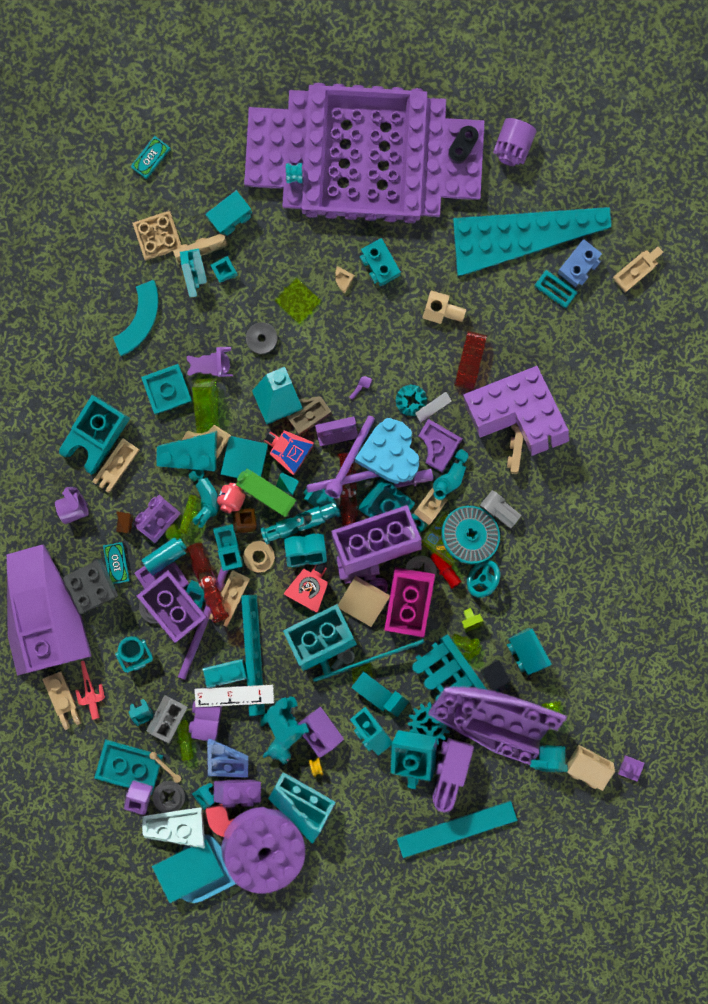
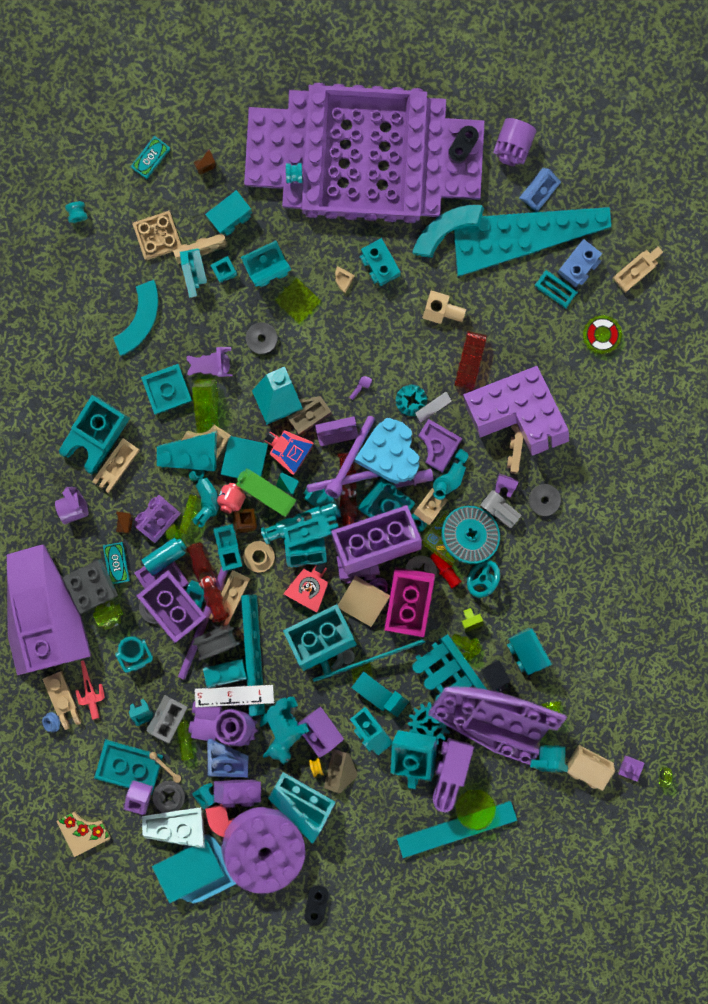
none -> medium blue plate [42,712,61,732]
none -> tan tile [57,811,111,857]
none -> teal wheel [65,201,88,223]
none -> clear neon green head [93,601,124,630]
none -> dark grey wheel [192,624,240,660]
none -> reddish brown slope [194,149,216,175]
none -> medium lavender gear [214,710,258,747]
none -> teal bracket [241,241,291,287]
none -> teal hinge [282,514,339,549]
none -> black plate [304,885,328,926]
none -> dark tan slope [324,749,357,793]
none -> teal tile [412,205,484,258]
none -> clear neon green tile [456,790,496,830]
none -> medium lavender tile [495,473,518,497]
none -> medium blue slope [519,168,561,212]
none -> flat silver piece [528,484,561,516]
none -> tile [583,315,622,354]
none -> clear neon green tile [659,767,672,788]

